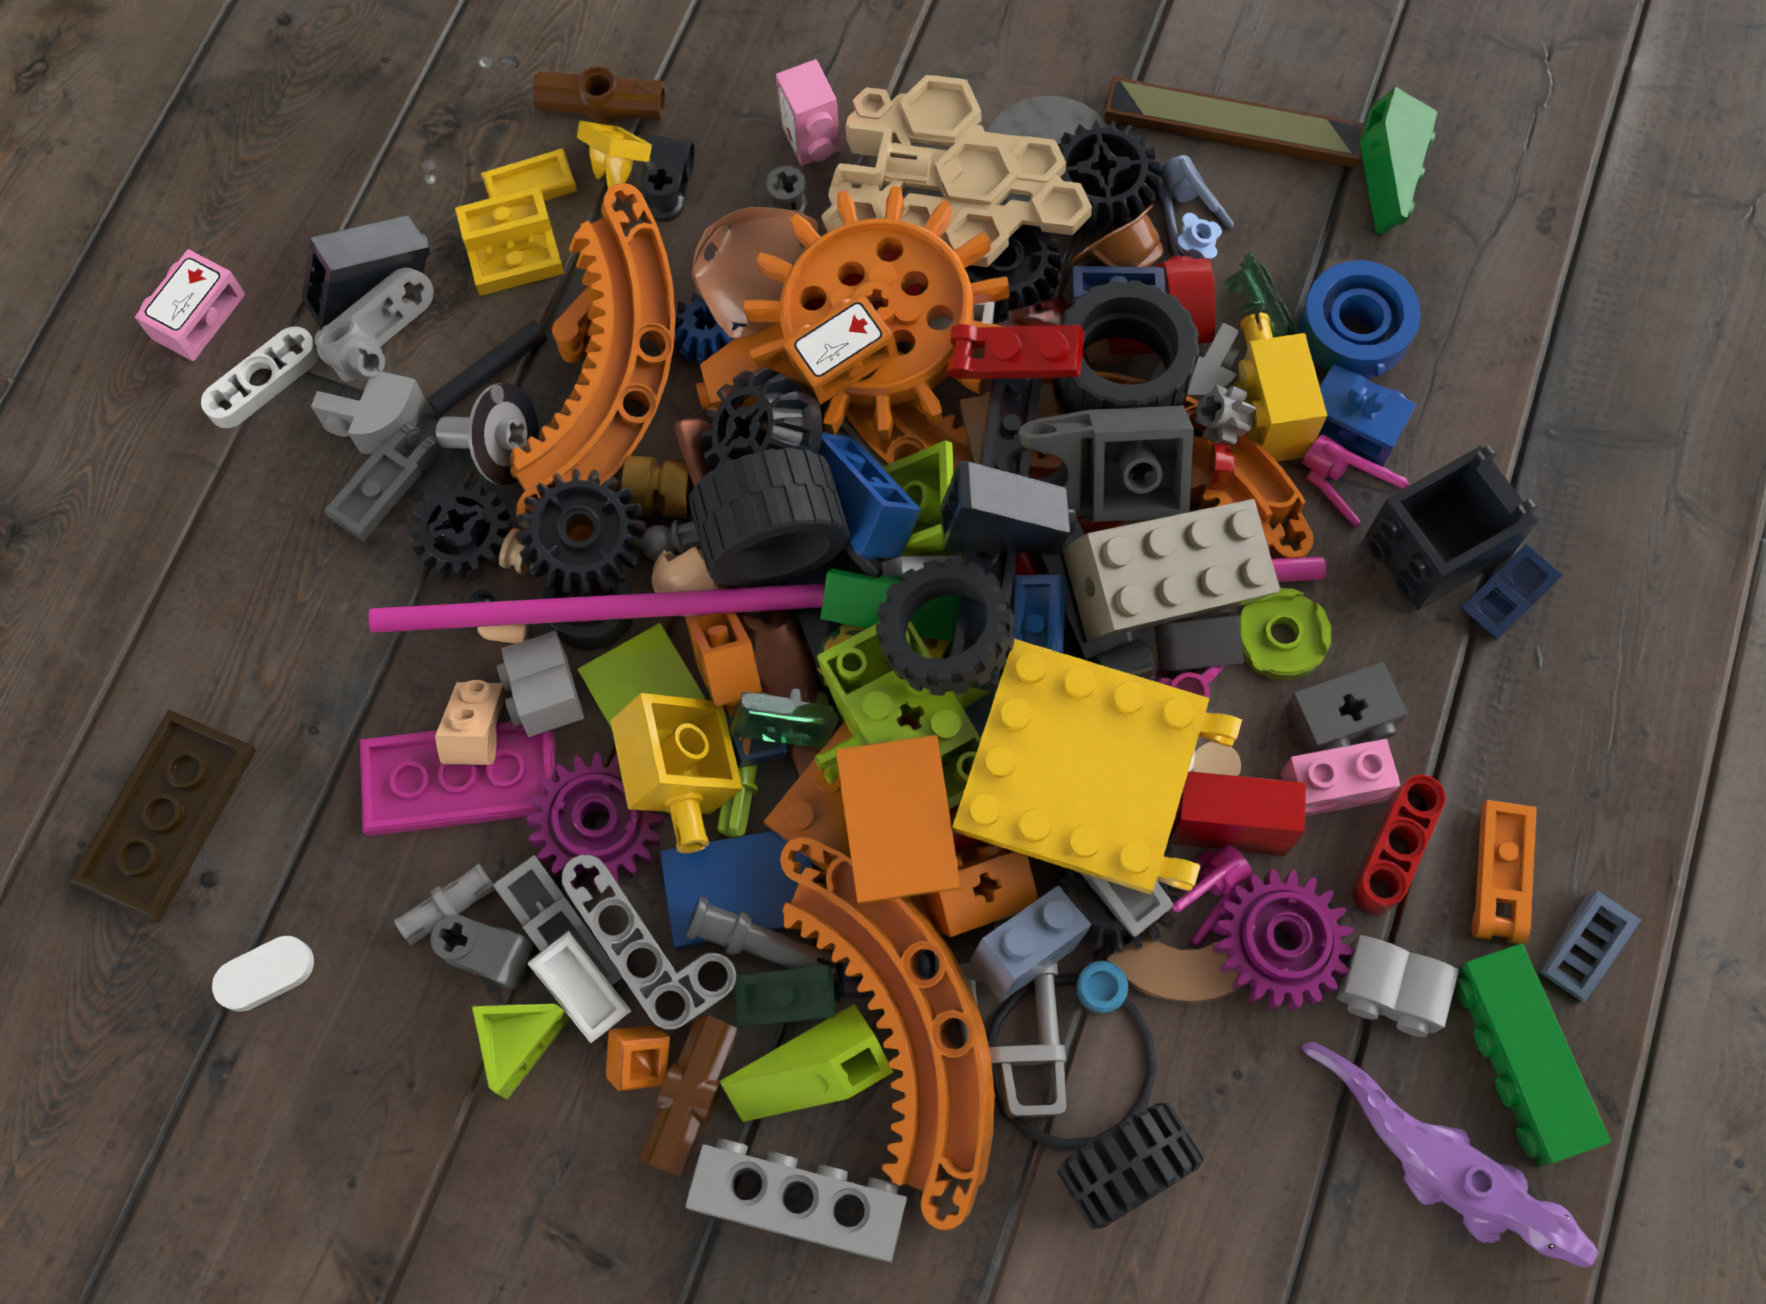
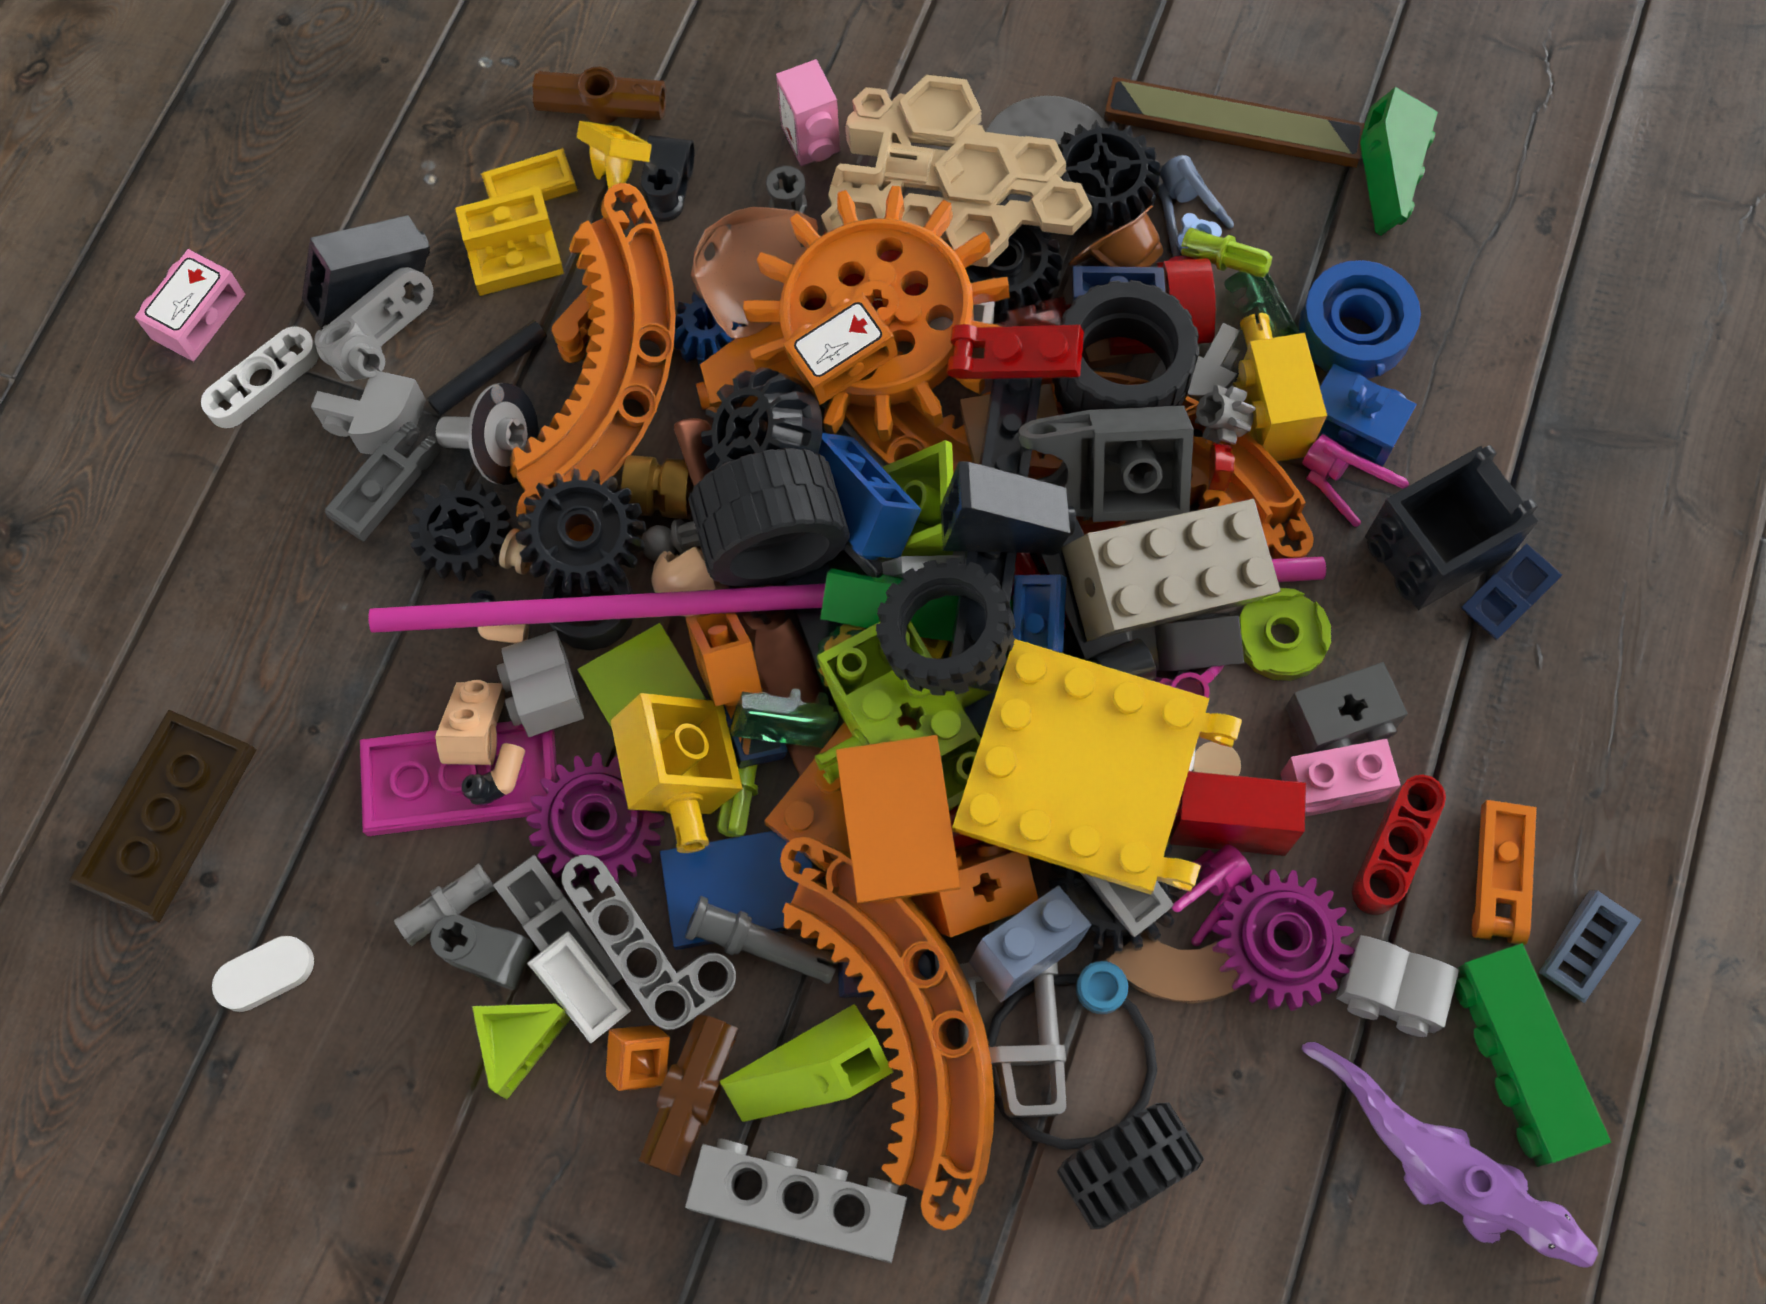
clear green plate [735,965,840,1027] -> none
none -> arm [461,743,525,805]
none -> lime axle [1181,228,1272,277]

